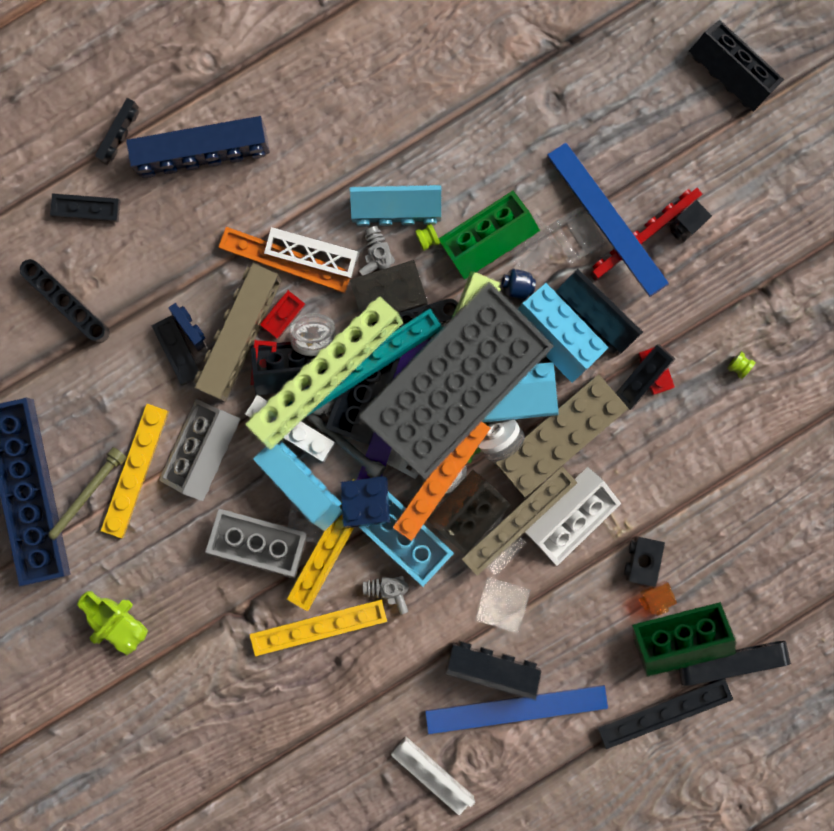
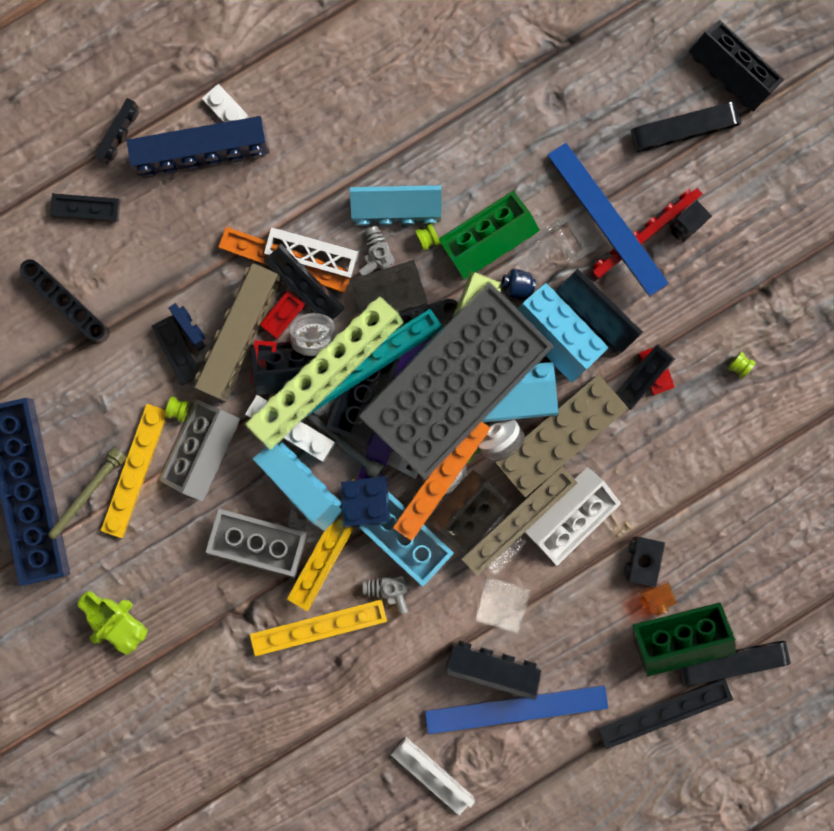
none -> lime wheel [165,396,190,422]
none -> white plate [202,84,249,122]
none -> black plate [264,244,345,324]
none -> black beam [630,102,741,152]

